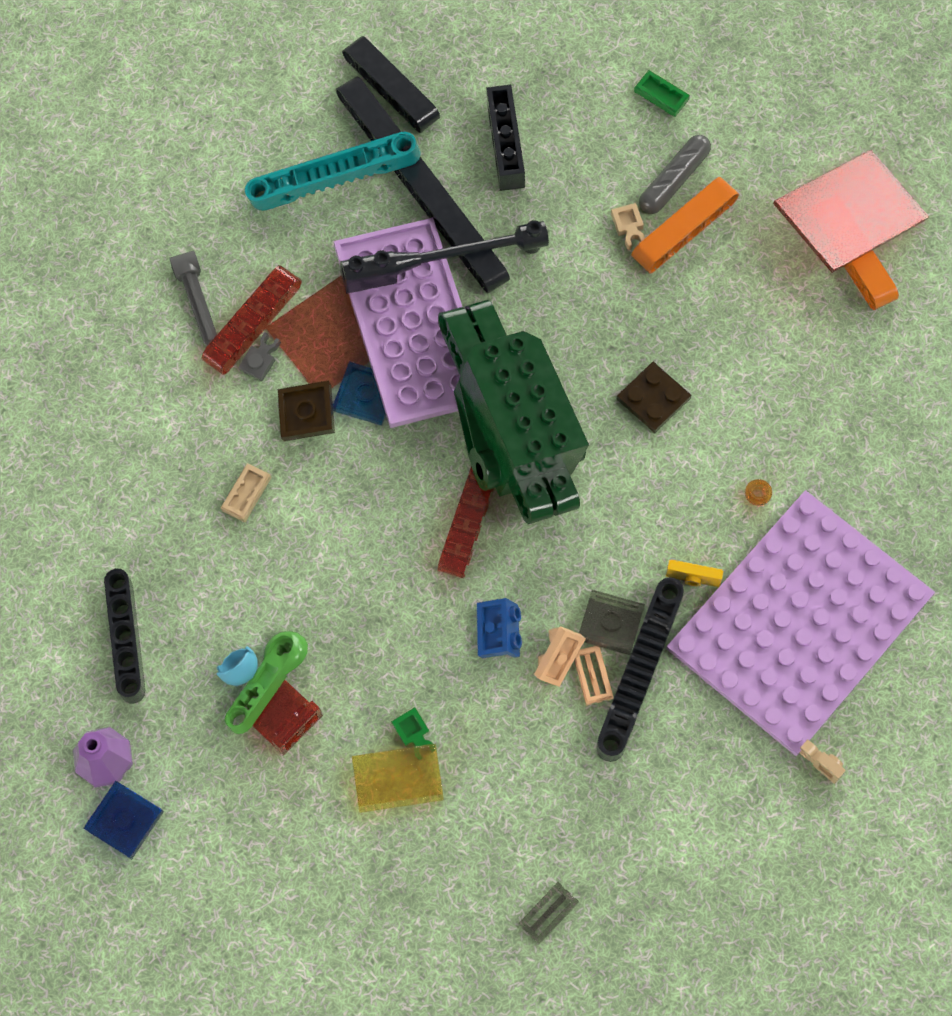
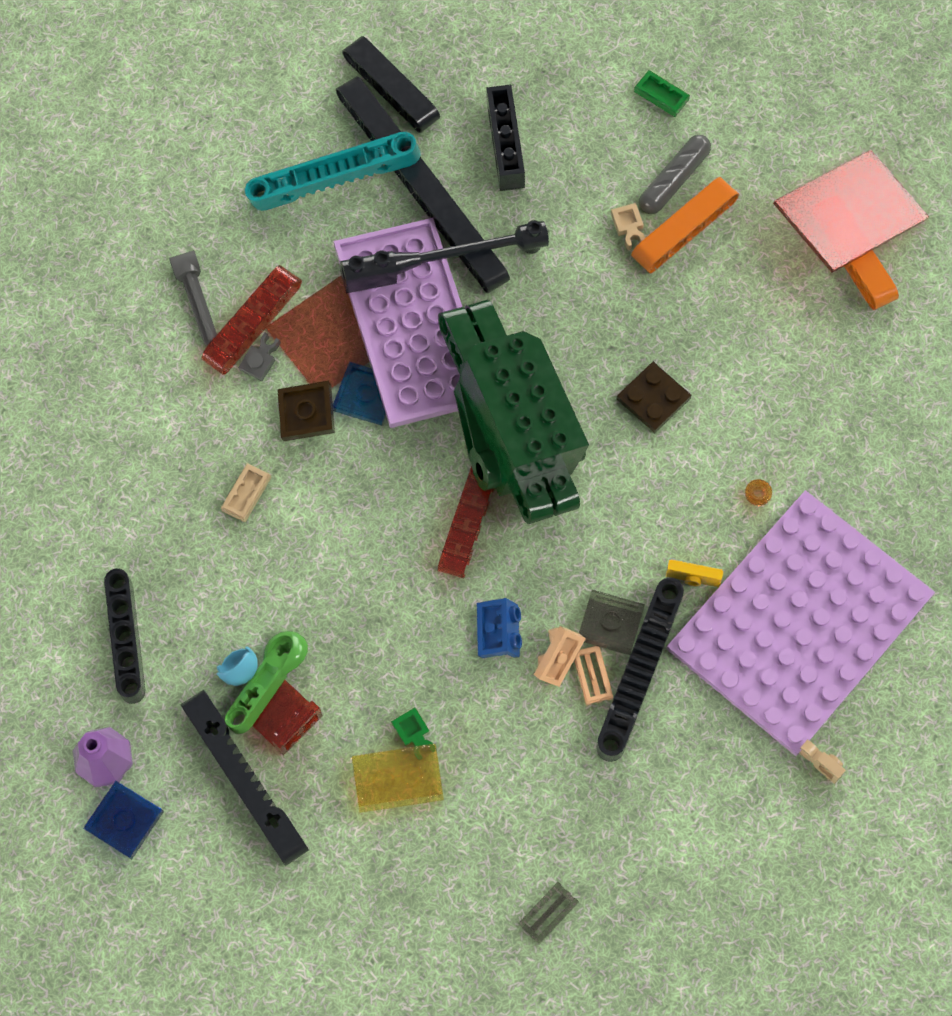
none -> black gear [180,689,309,866]

